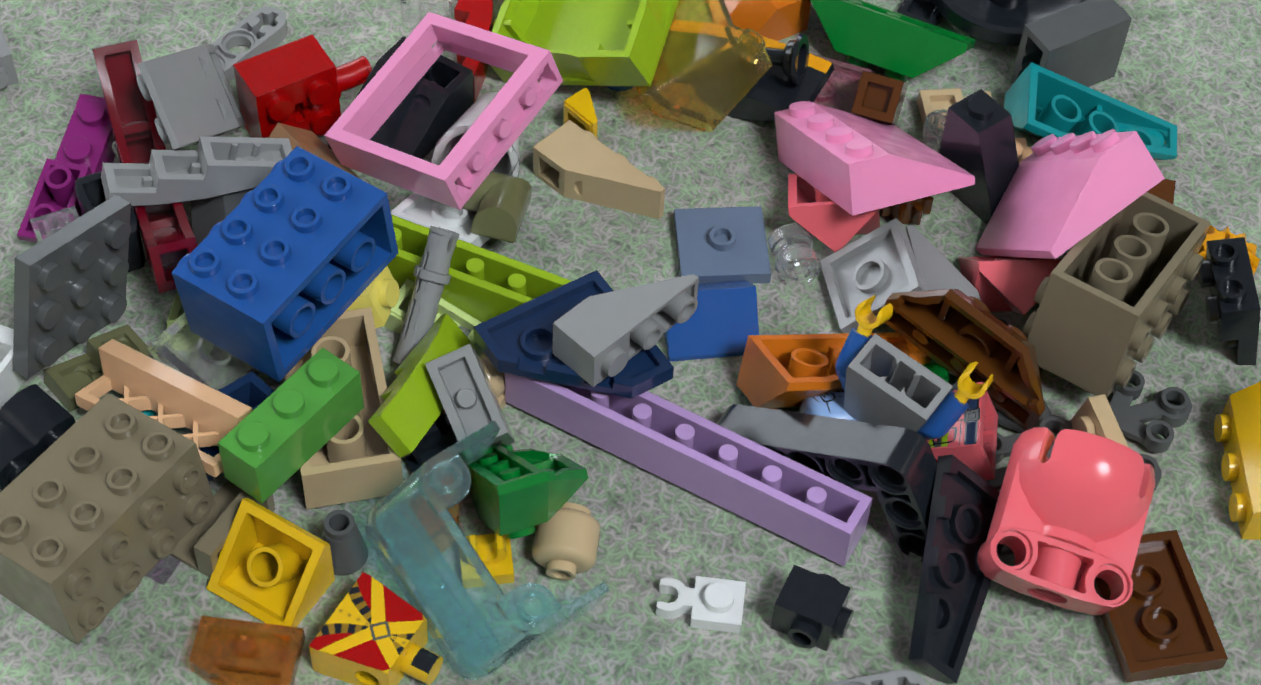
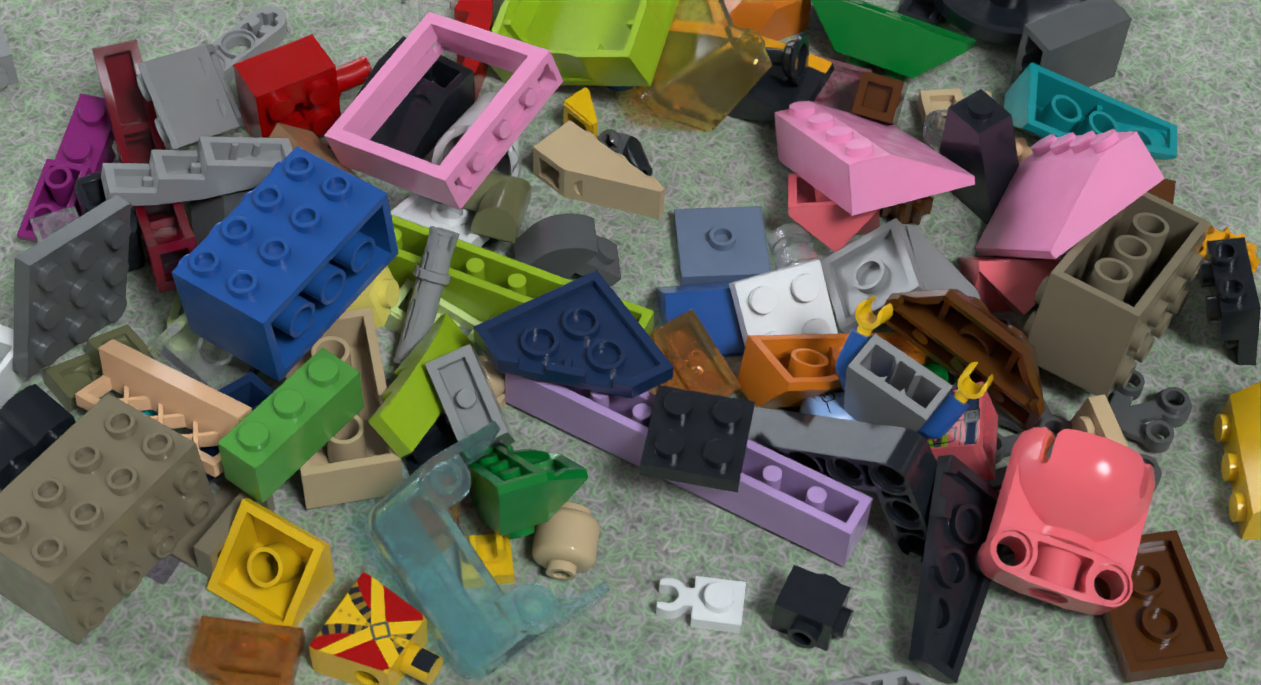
dark grey cone [321,510,369,575] -> none
light grey slope [553,274,699,387] -> none
none -> dark grey brick [514,213,621,286]
none -> arm [598,129,653,176]
none -> black plate [639,385,755,493]
none -> clear orange wing [650,309,742,397]
none -> white plate [729,259,838,346]

